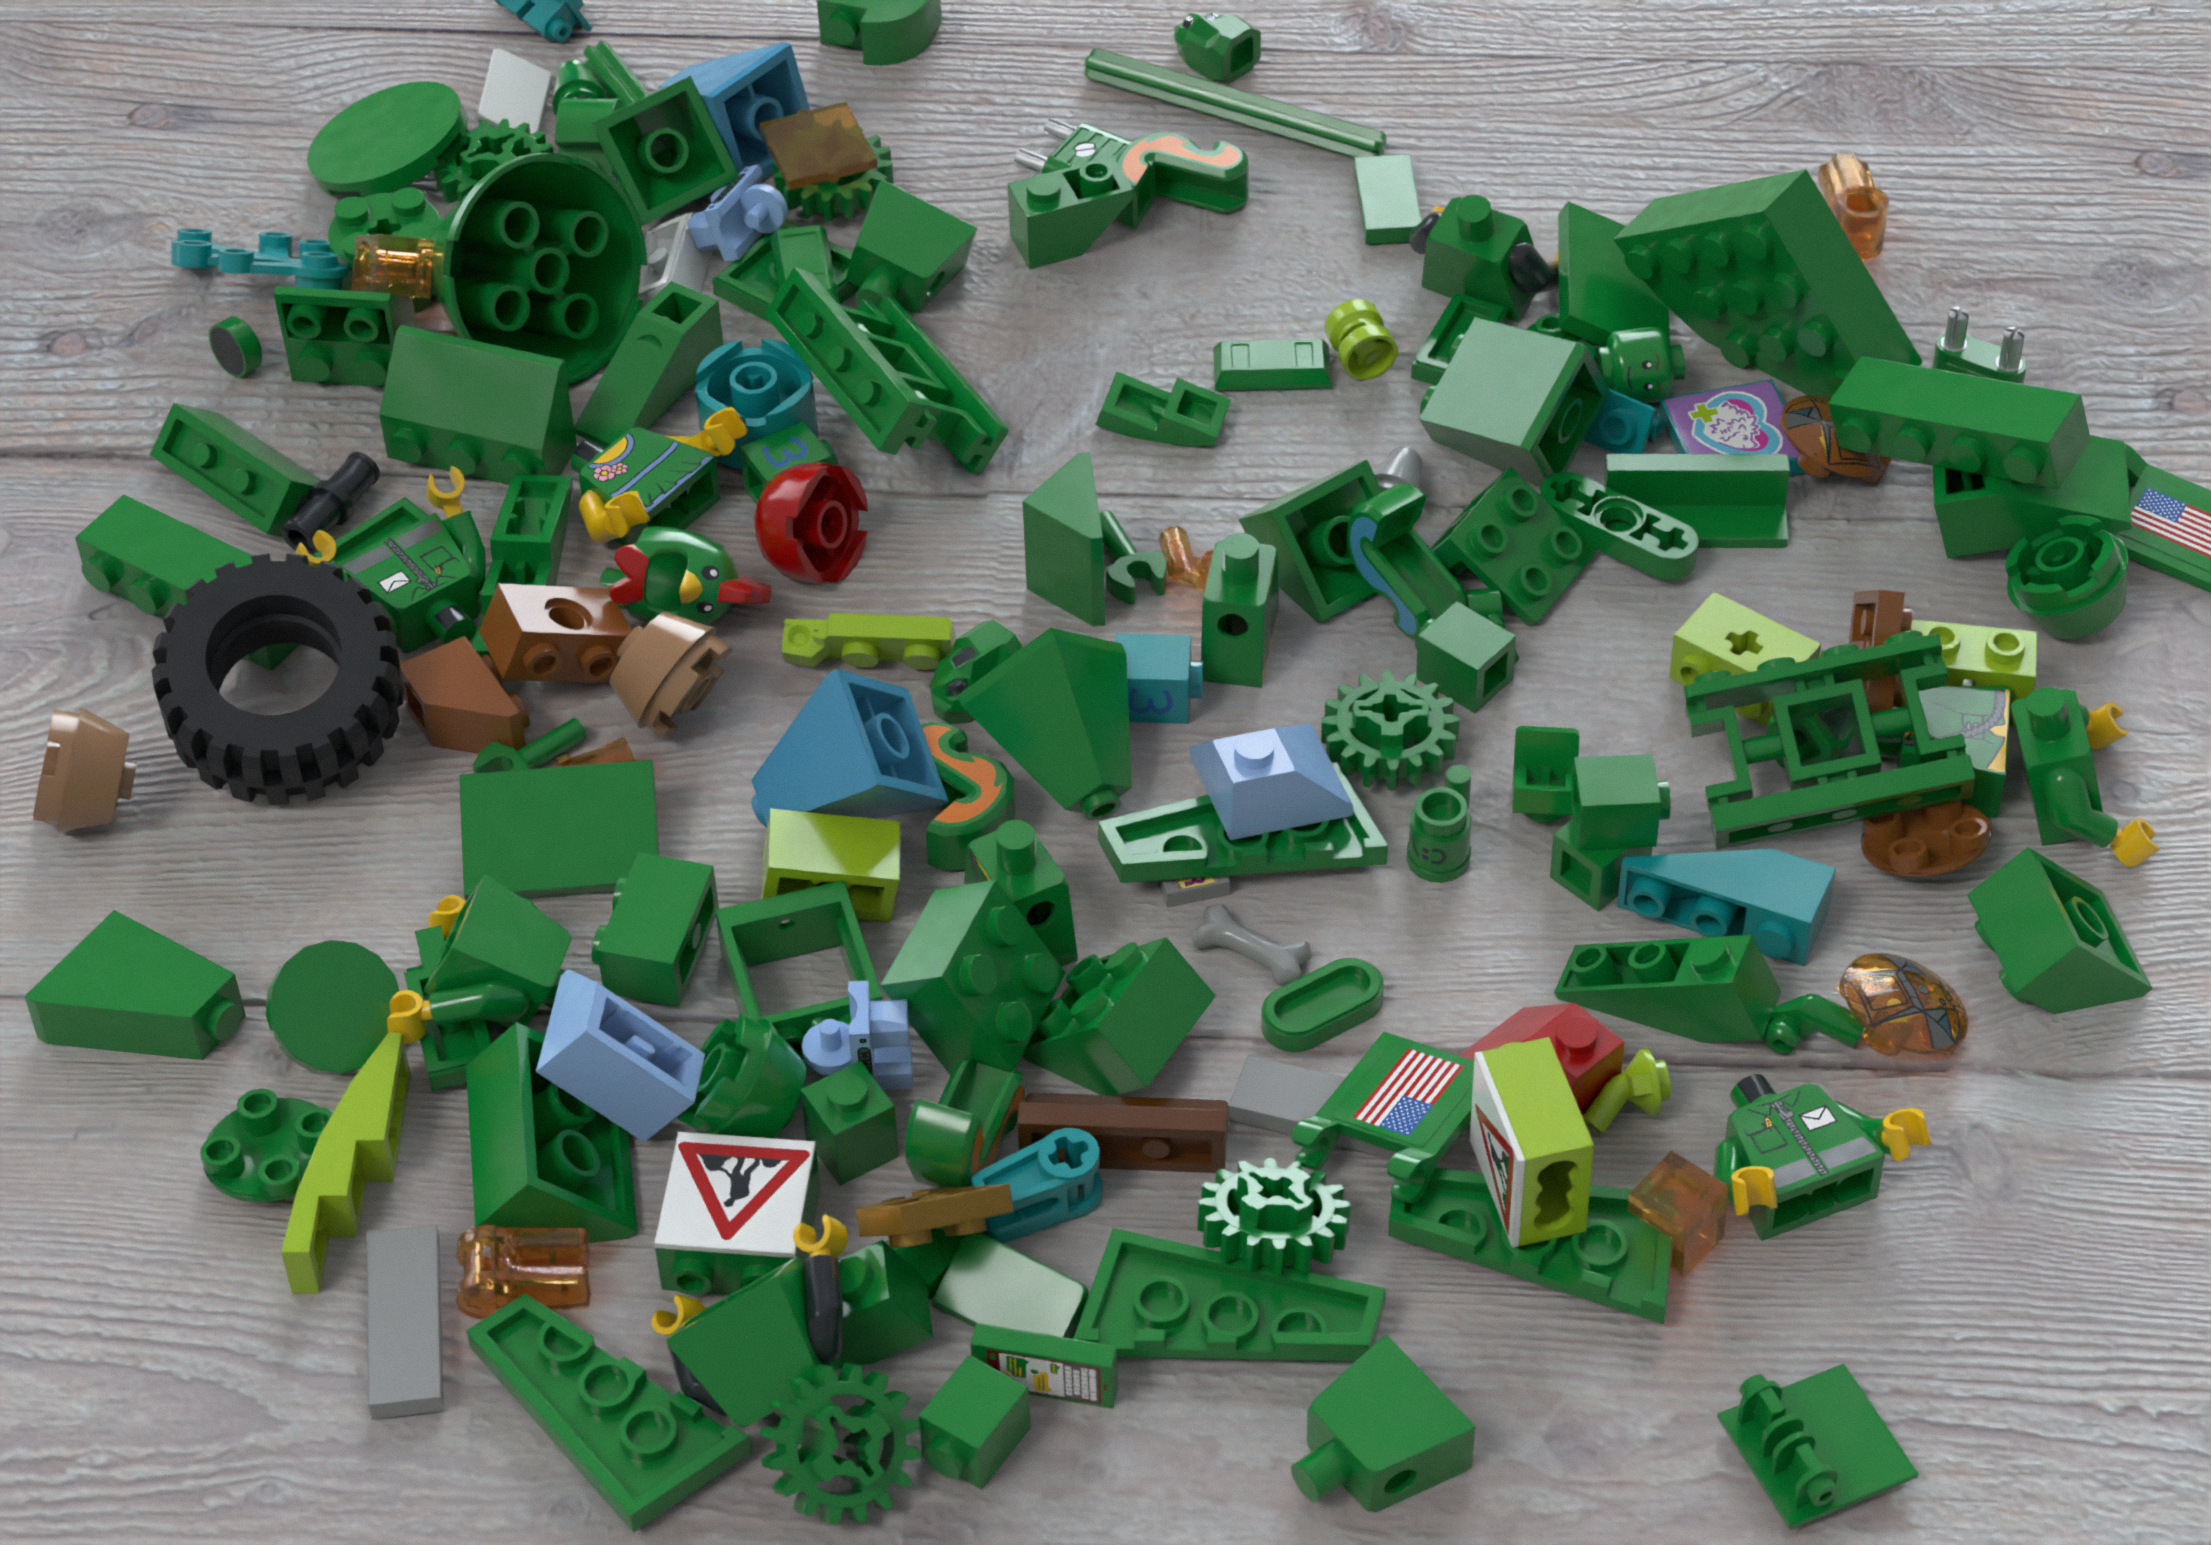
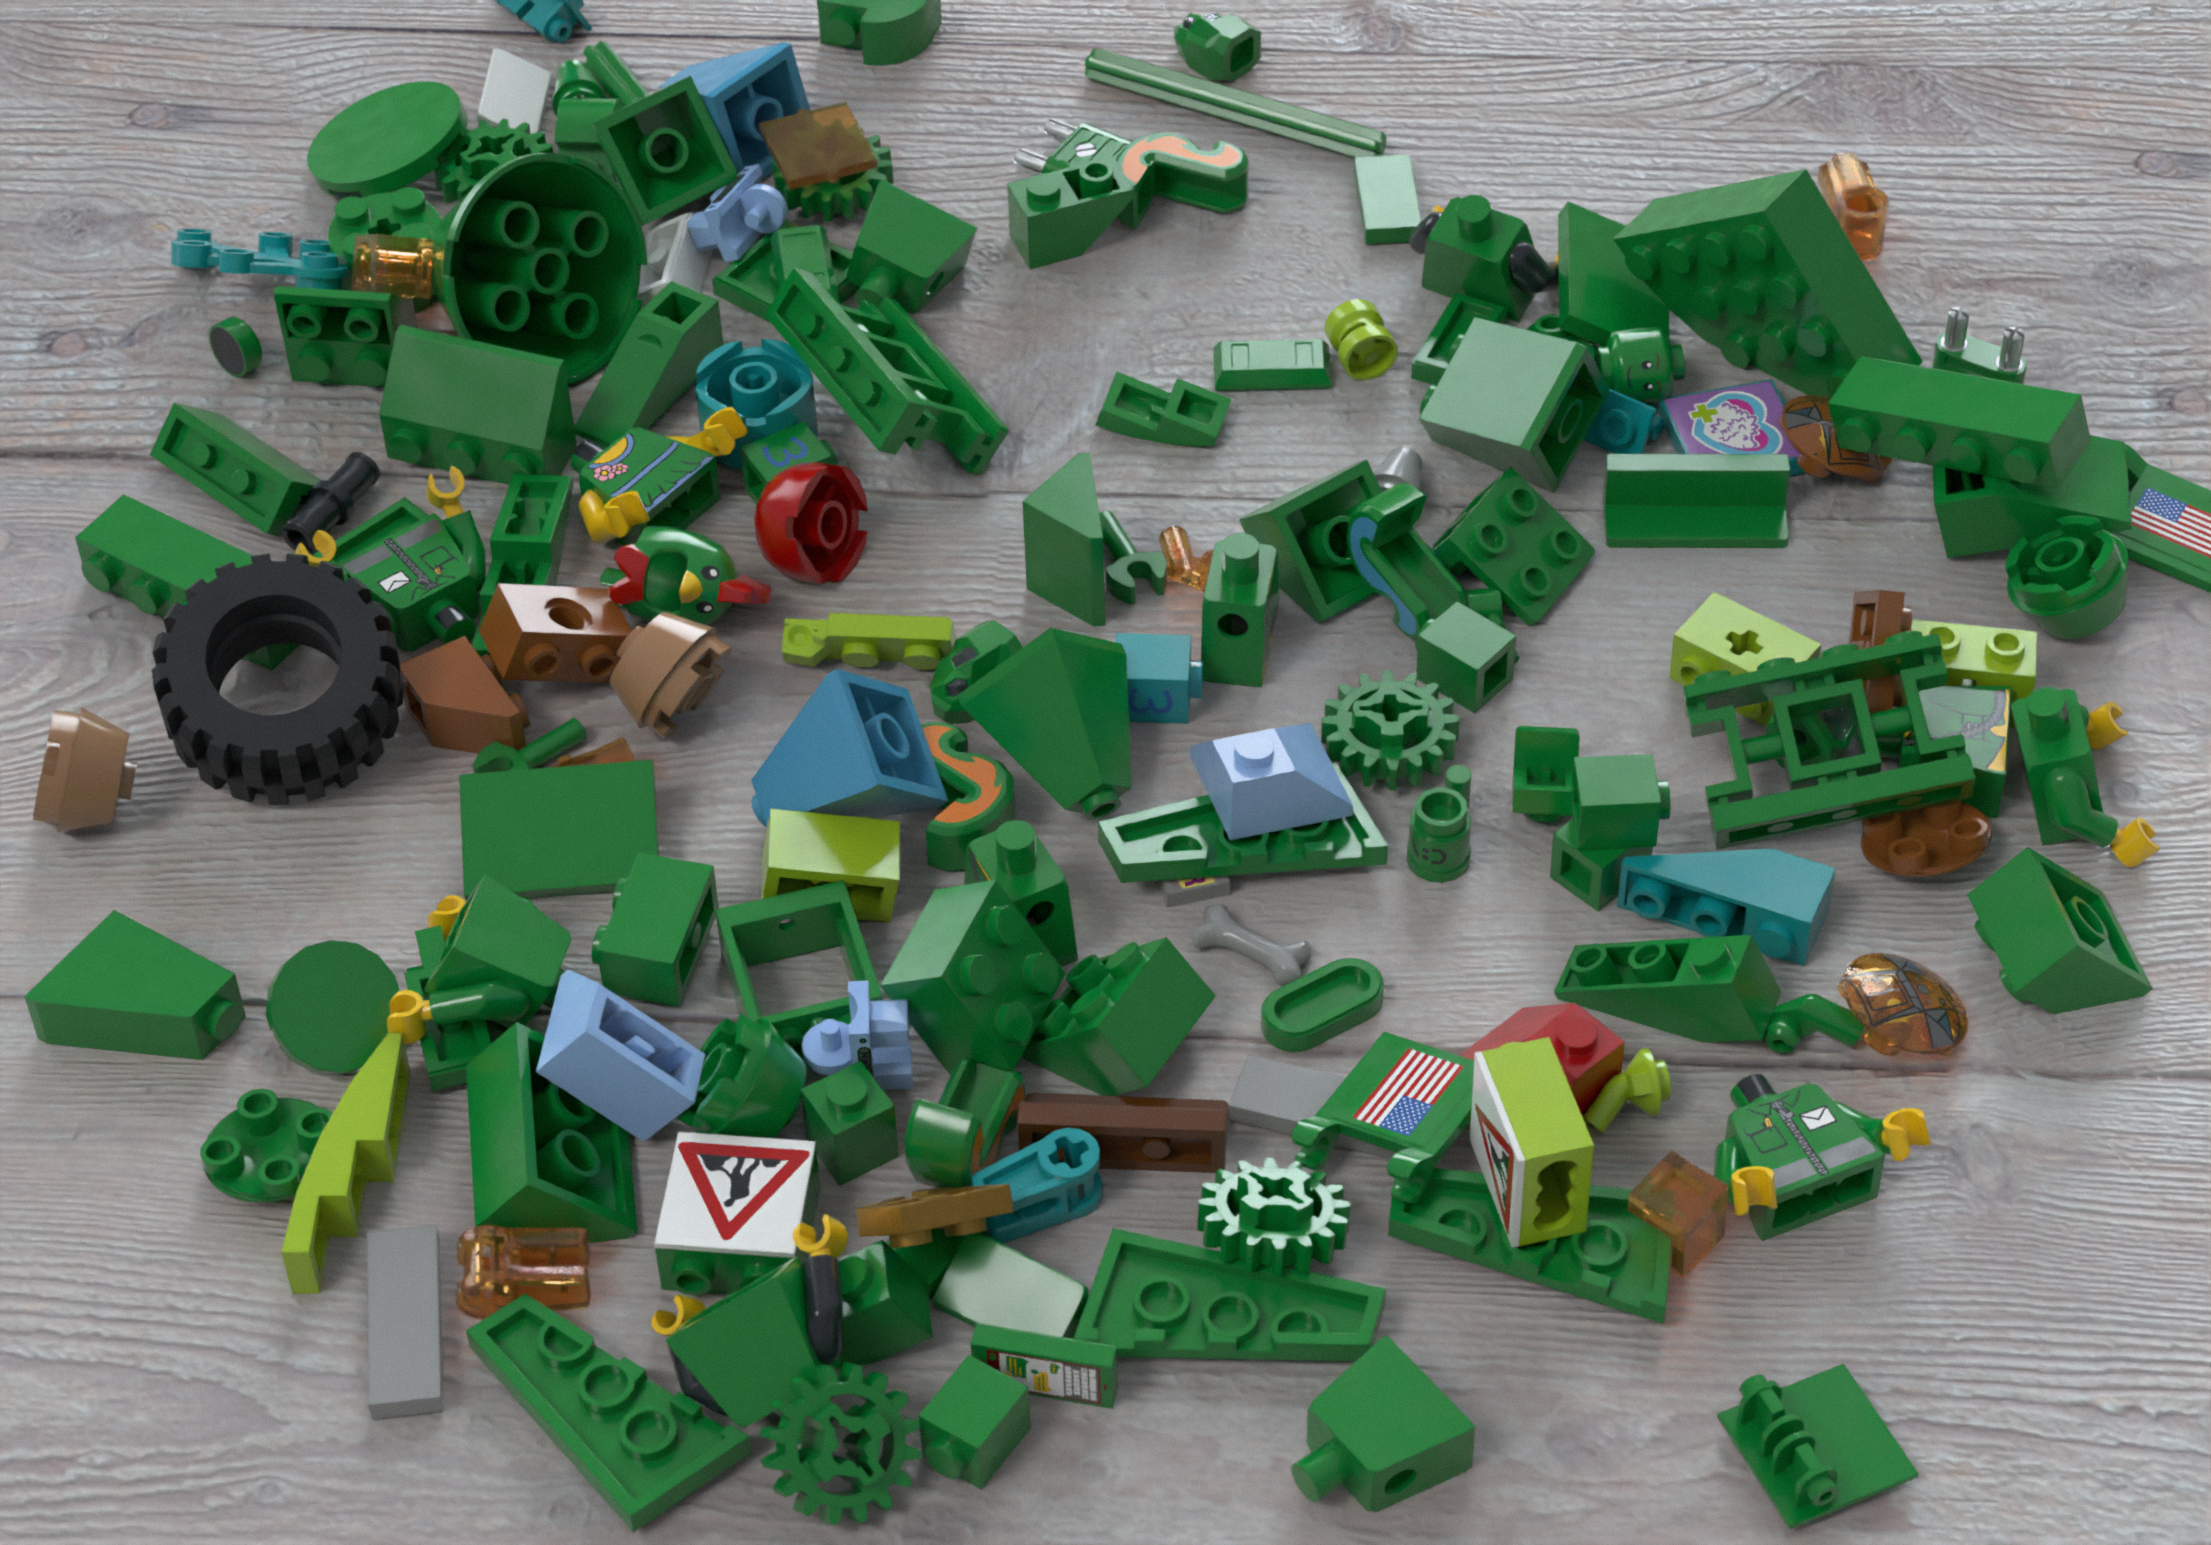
green beam [1539,472,1698,580] -> none

